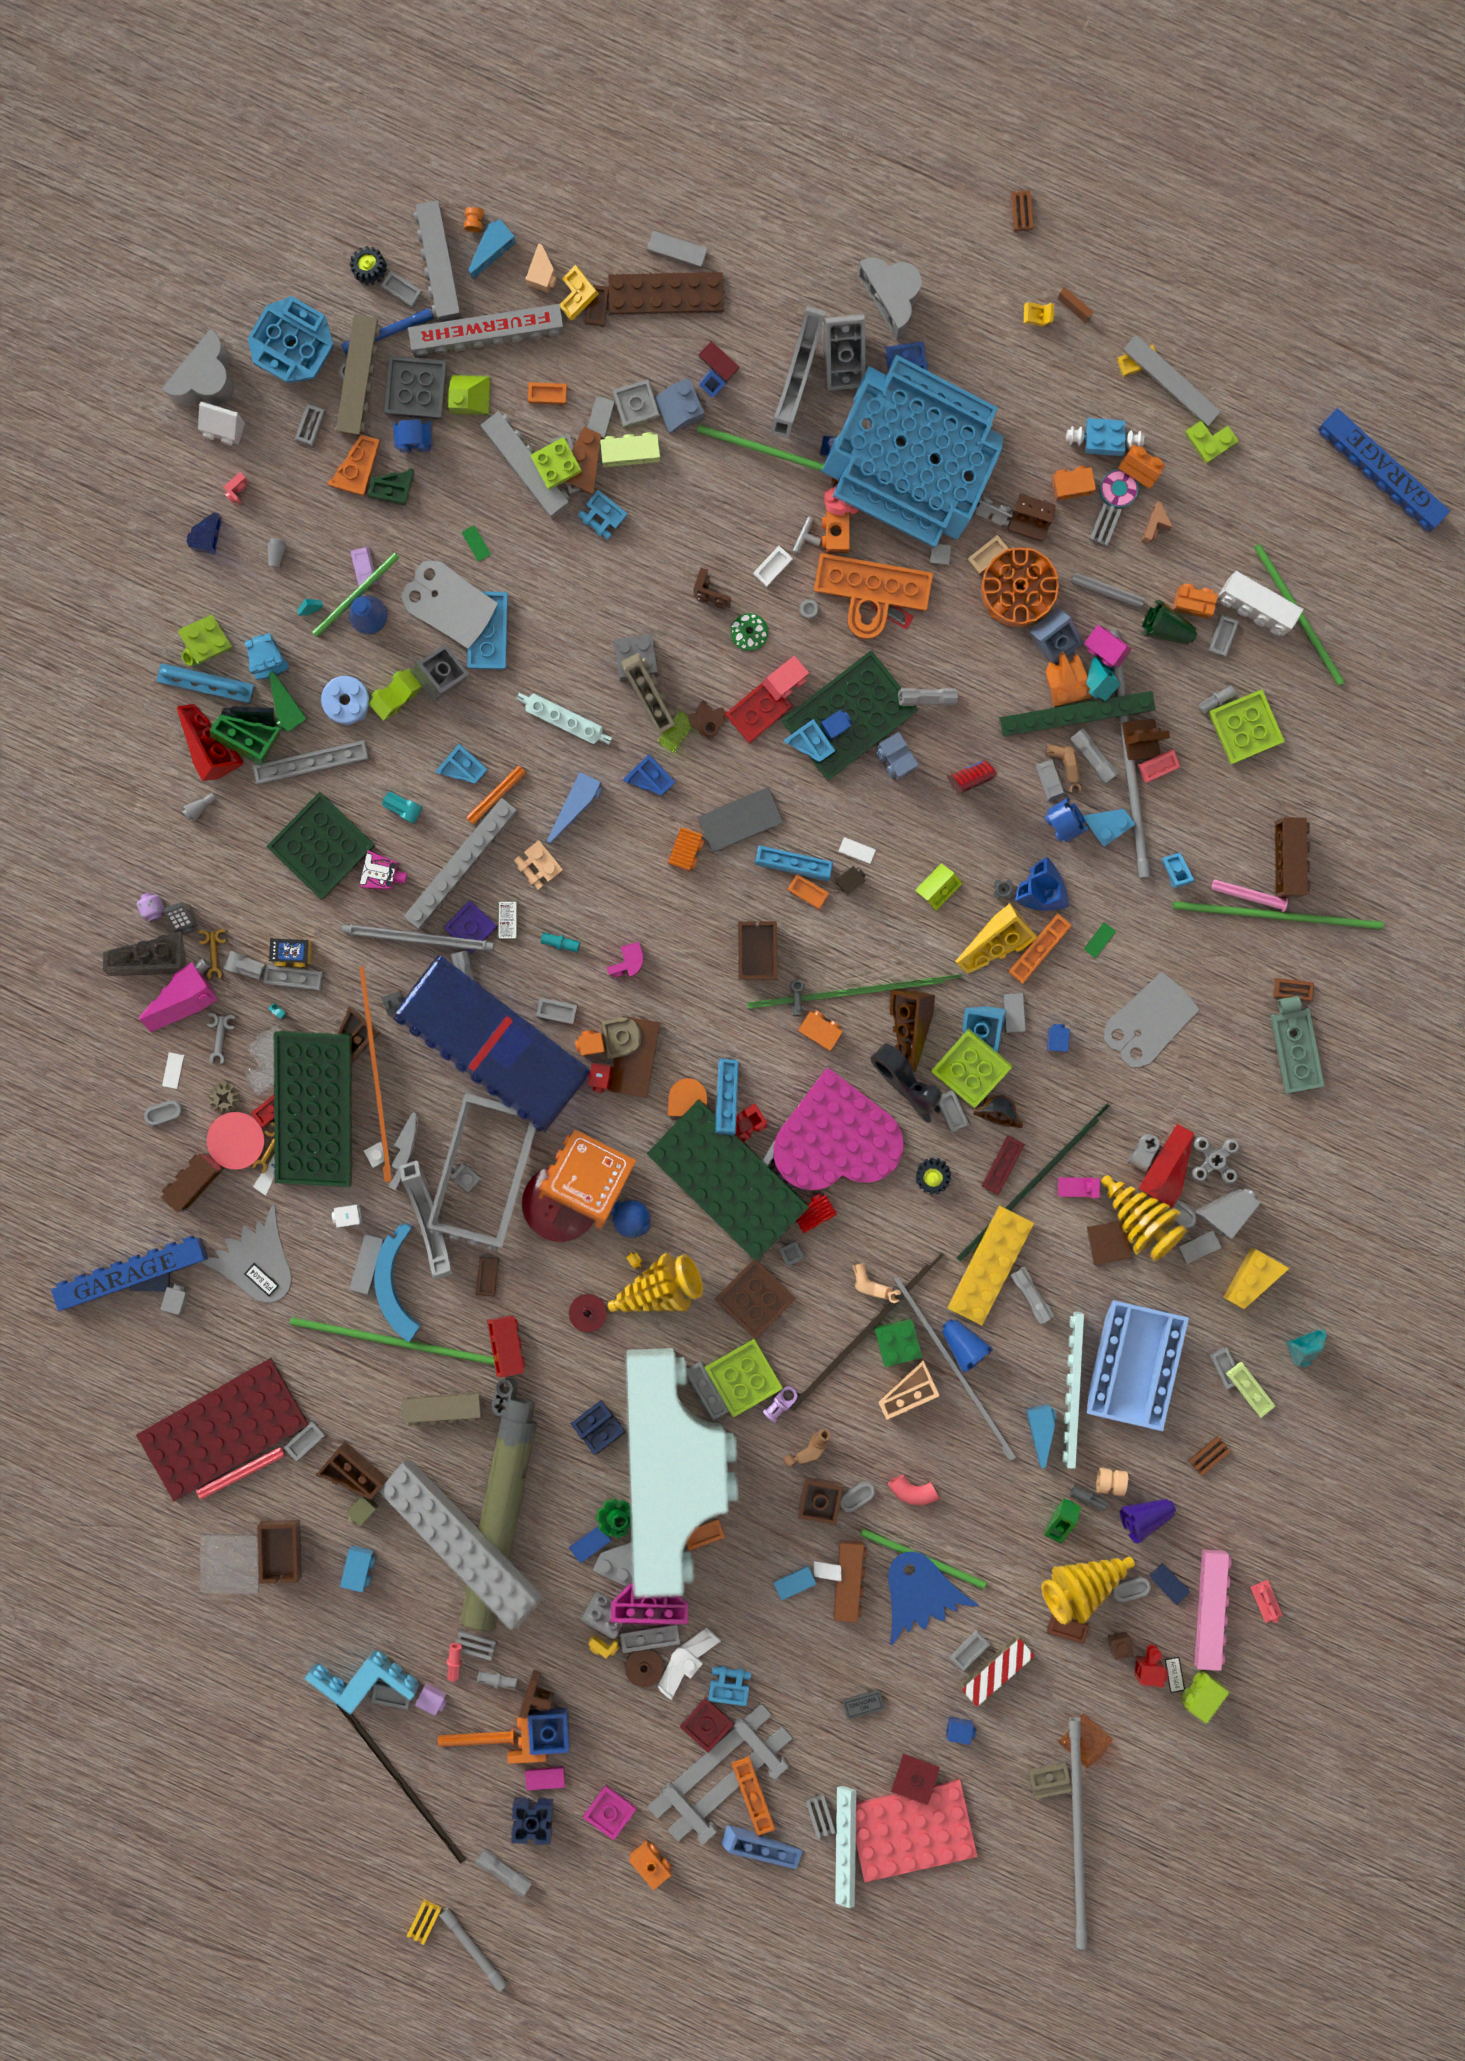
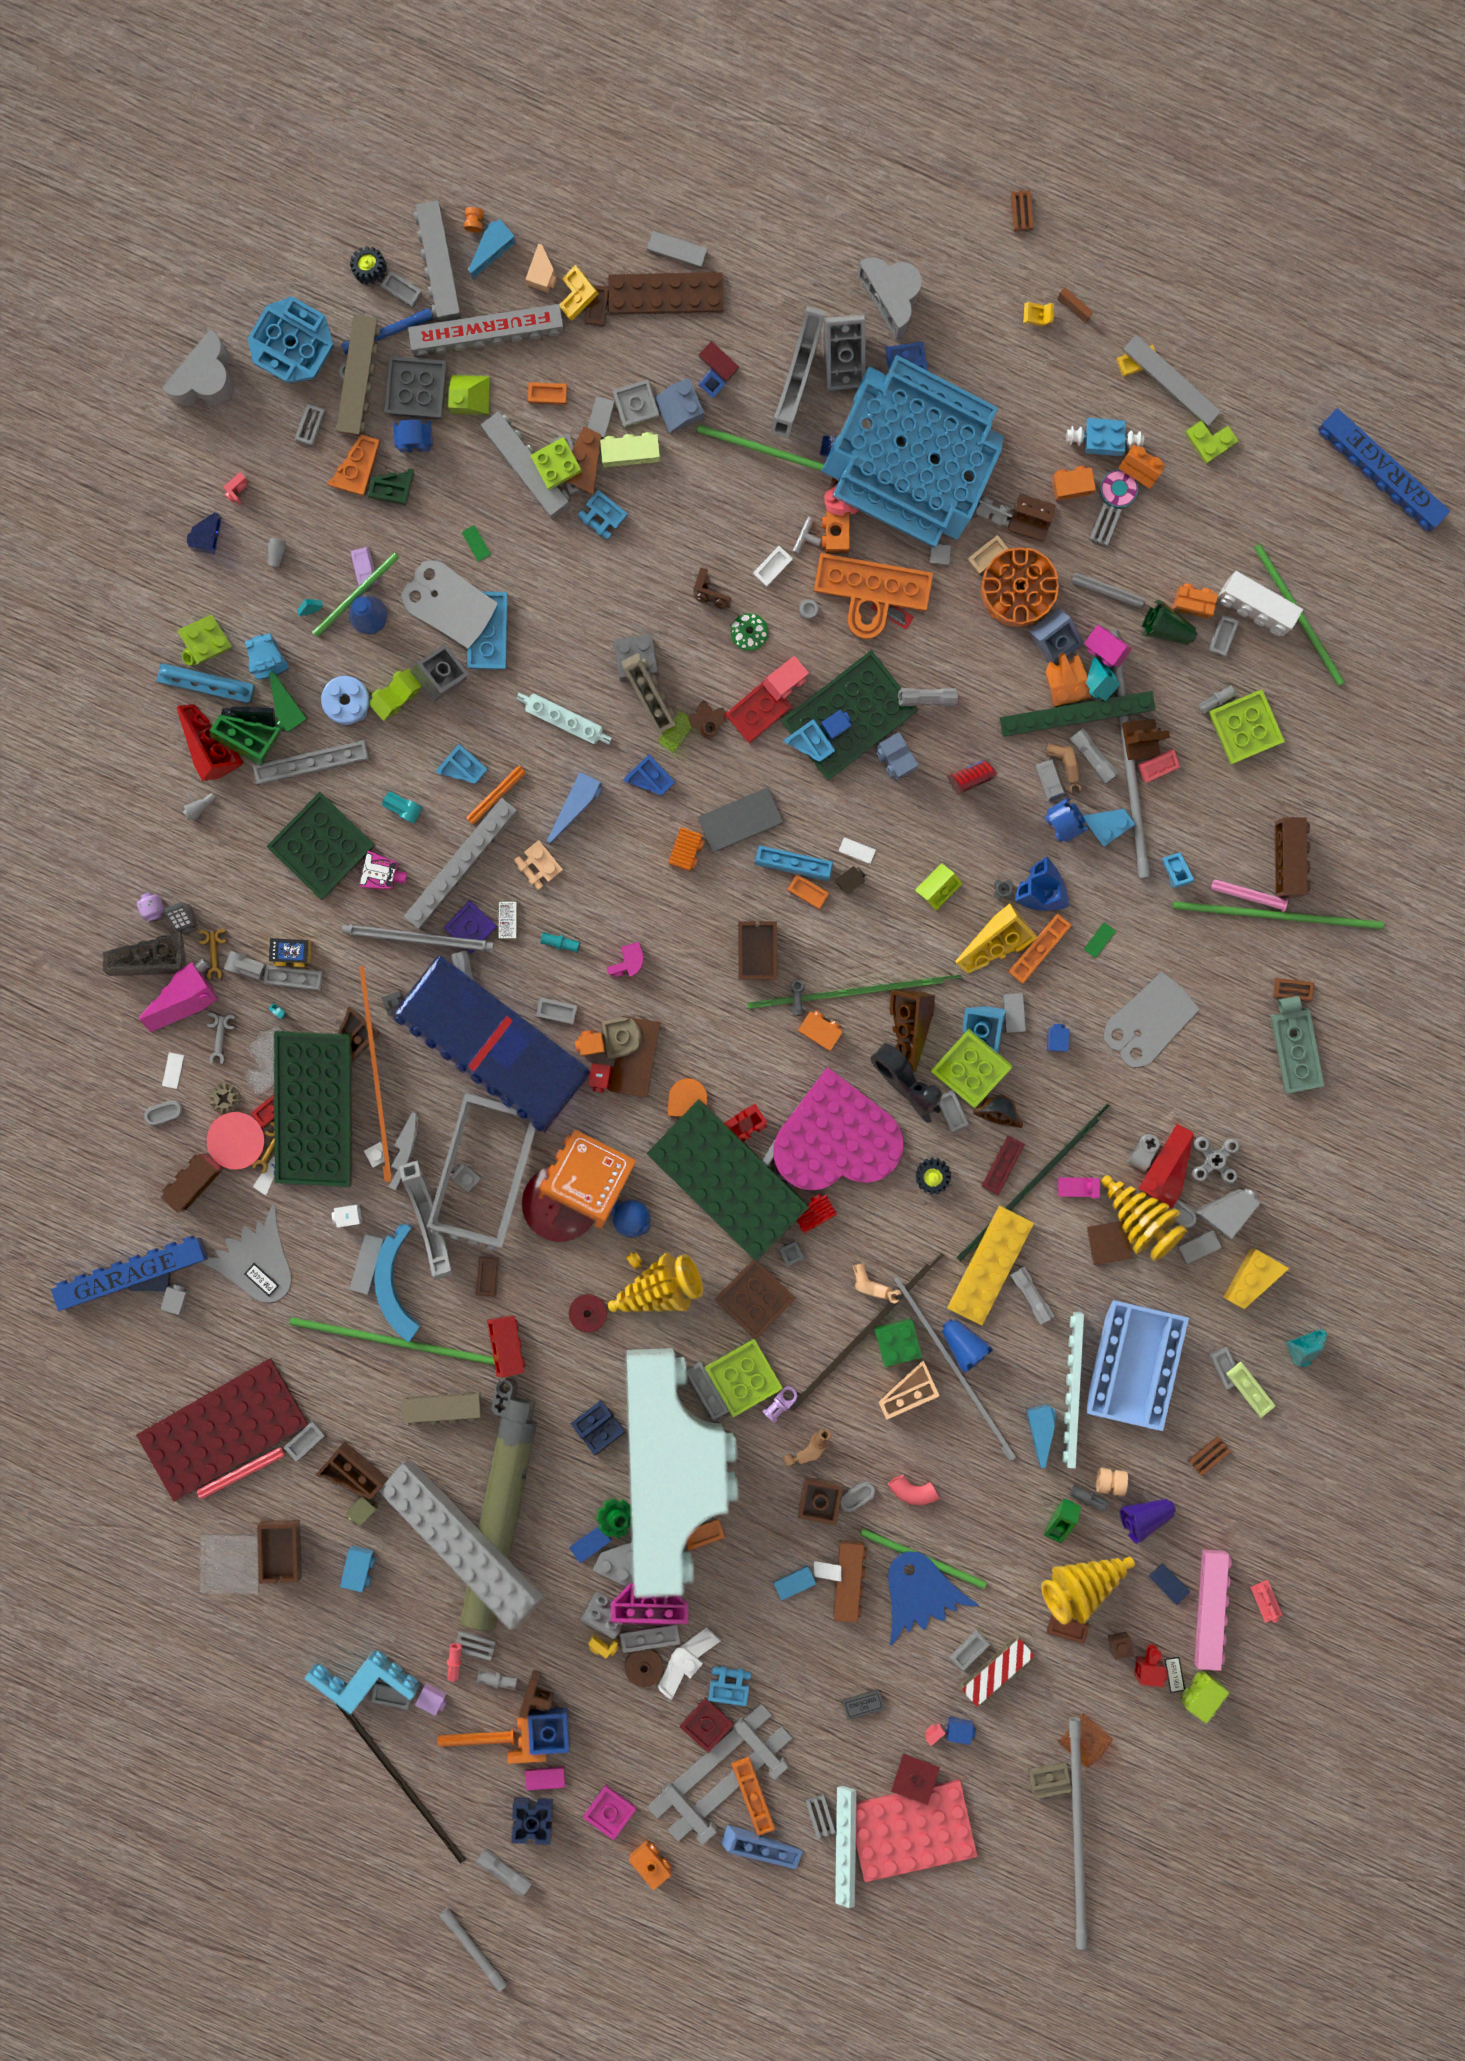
white slope [198,402,245,446] -> none
yellow tile [406,1899,442,1945] -> none
dark azure tile [715,1058,738,1135] -> none
light grey tile [1112,1576,1151,1602] -> none
nougat slope [1141,501,1172,544] -> none
none -> coral plate [925,1723,946,1746]

